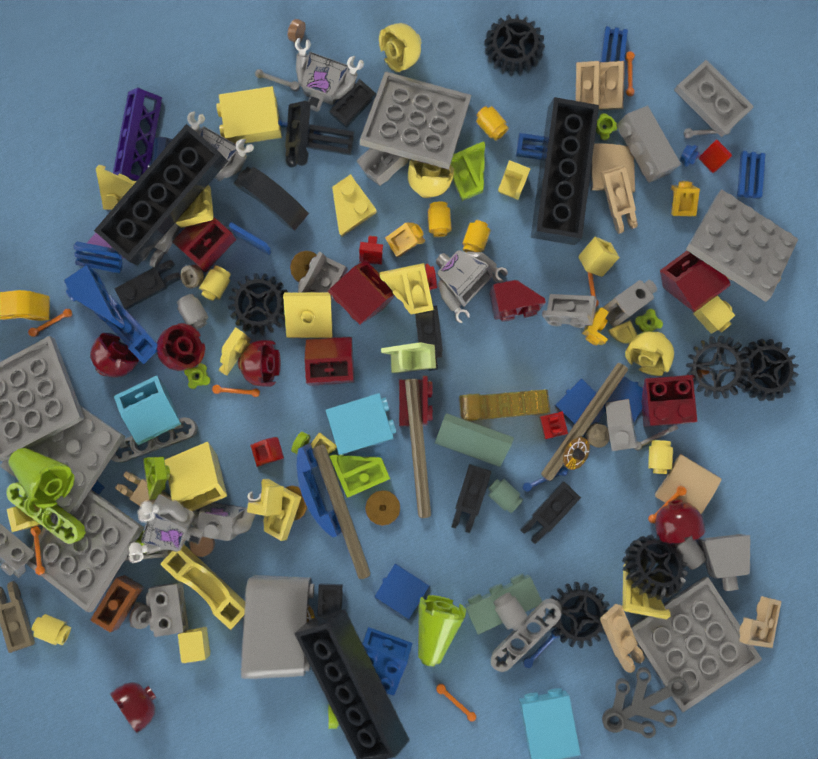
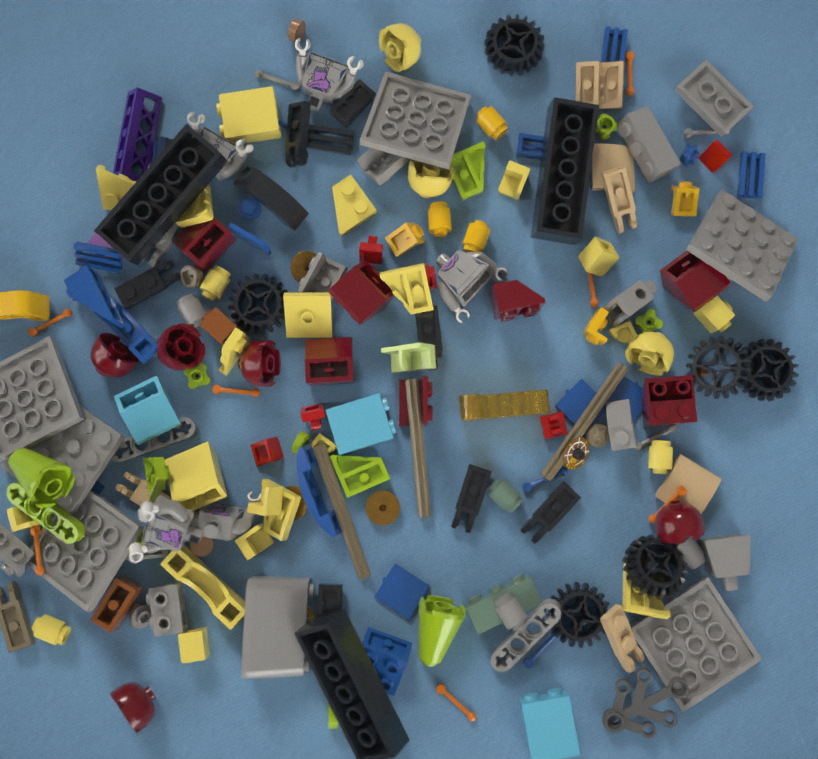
sand green tile [435,414,514,467] -> none
light grey bracket [542,294,597,328] -> none
tan plate [739,596,782,648] -> none
none -> dark orange brick [199,307,245,345]
none -> light yellow panel [235,523,274,560]
none -> blue plate [238,197,261,220]
none -> red tile [300,402,326,431]

